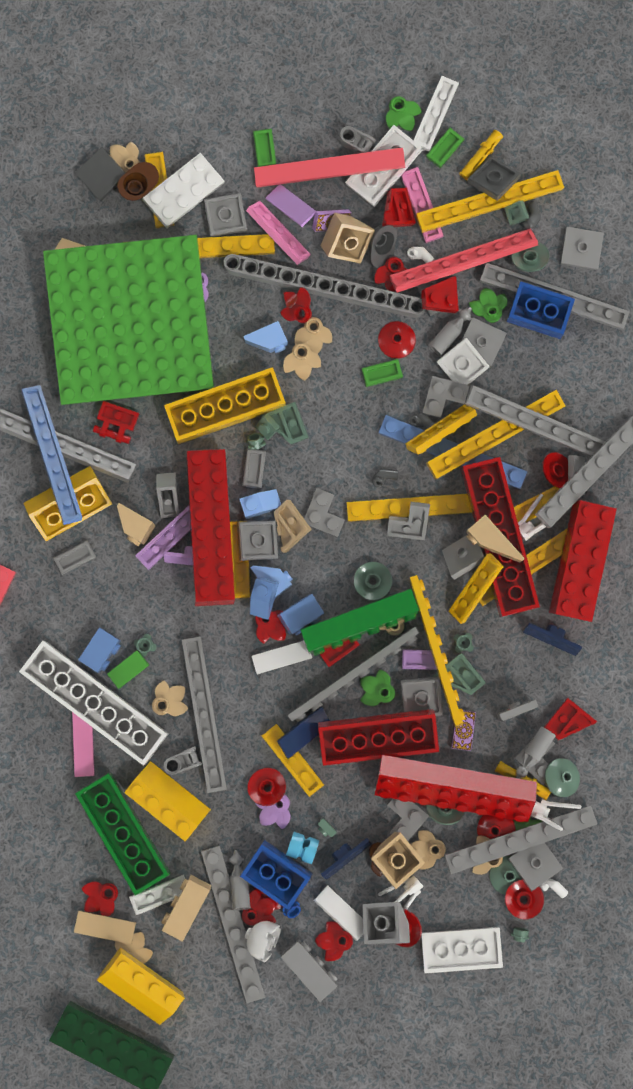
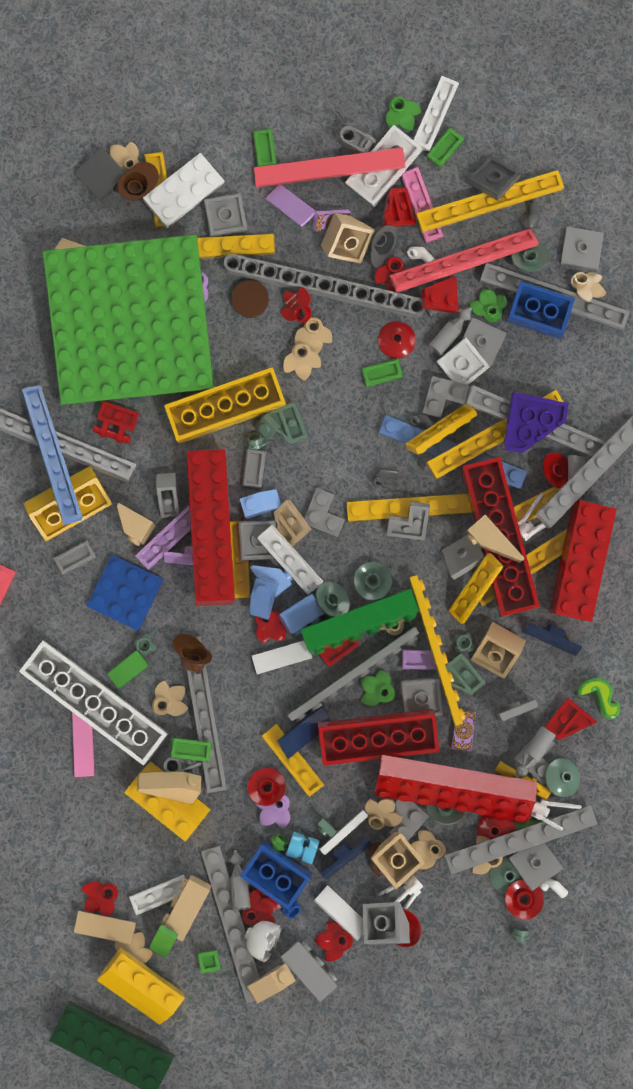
green brick [75,772,171,896] -> none
medium blue brick [78,627,121,673] -> none
light blue slope [243,321,288,353] -> none
bright pink tile [246,201,311,265] -> none
white plate [421,927,503,973] -> none
yellow pin [459,129,503,181] -> none
sand green plate [504,200,529,226] -> none
none -> blue plate [87,555,164,631]
none -> tan slope [137,772,201,804]
none -> bright green tile [149,925,178,958]
none -> bright green tile [170,738,211,762]
none -> reddish brown piece [172,634,212,674]
none -> bright green plate [198,949,221,974]
none -> reddish brown tile [231,280,269,318]
none -> tan slope [247,964,296,1004]
none -> white plate [257,525,323,595]
none -> bright green plate [271,833,289,851]
none -> sand green dish [316,582,350,617]
none -> white tile [319,809,368,855]
none -> tan plate [365,798,403,830]
none -> tan slope [471,622,526,679]
none -> dark purple plate [502,392,569,453]
none -> tan plate [571,272,607,302]
none -> bright green animal [576,678,620,719]

